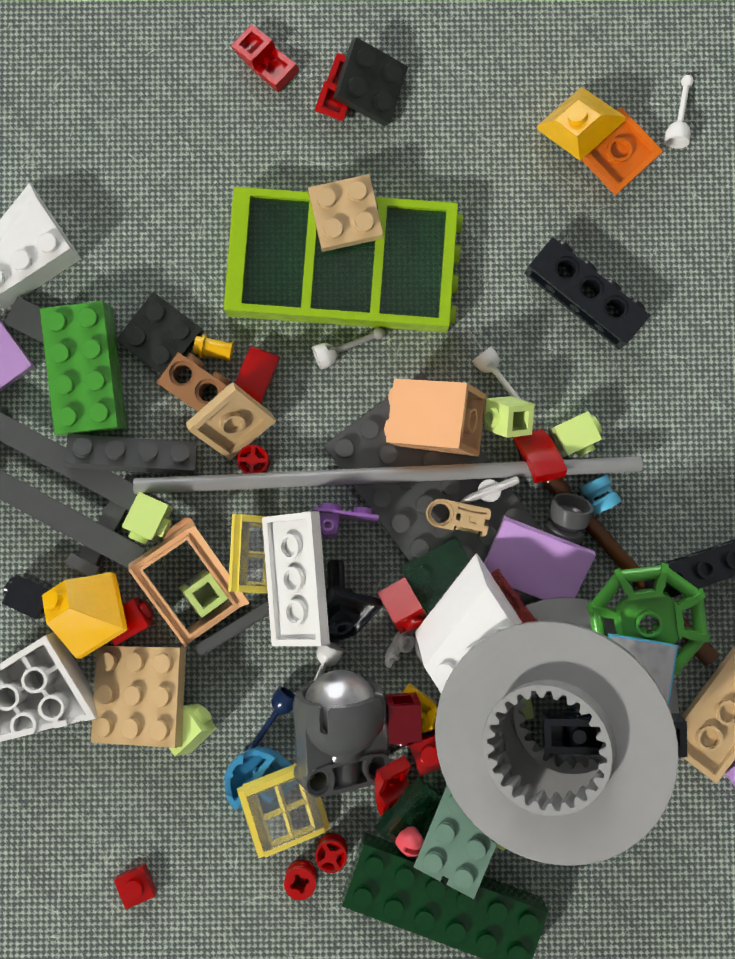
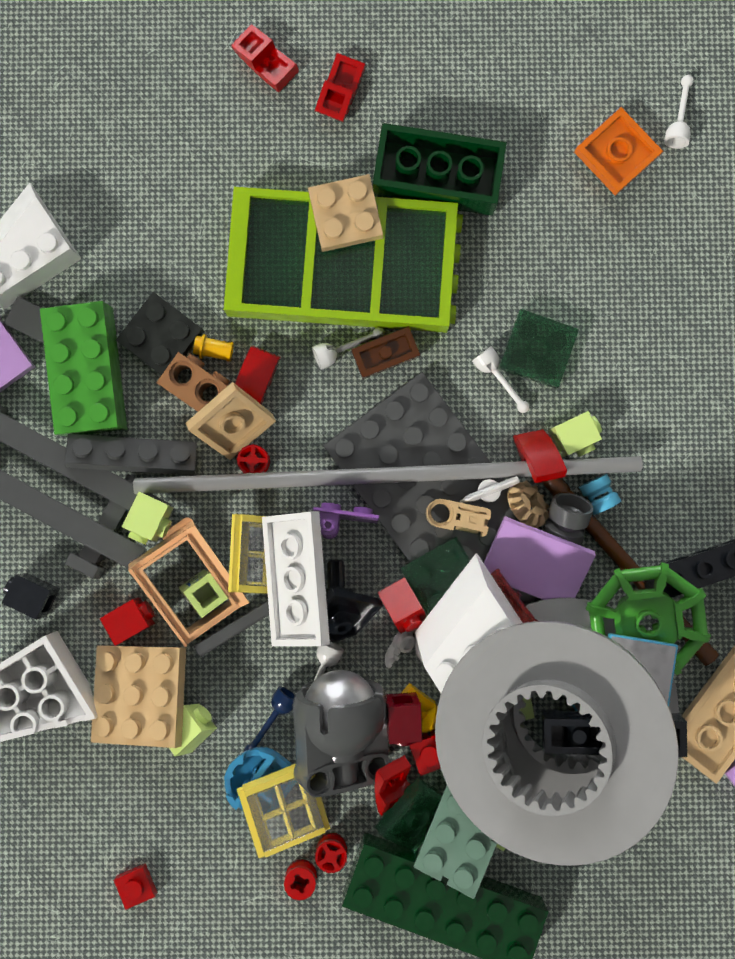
yellow slope [42,572,128,659] -> none
pearl dark grey plate [333,37,408,126] -> none
light nougat slope [384,379,487,457] -> none
coral hinge [395,826,424,857] -> none
yellowish green brick [484,396,535,438] -> none
black brick [524,237,650,350] -> none
yellow slope [537,86,626,161] -> none
none -> reddish brown plate [351,326,420,379]
none -> dark green brick [372,123,507,216]
none -> clear green plate [498,309,579,389]
none -> tan gear [507,480,550,528]

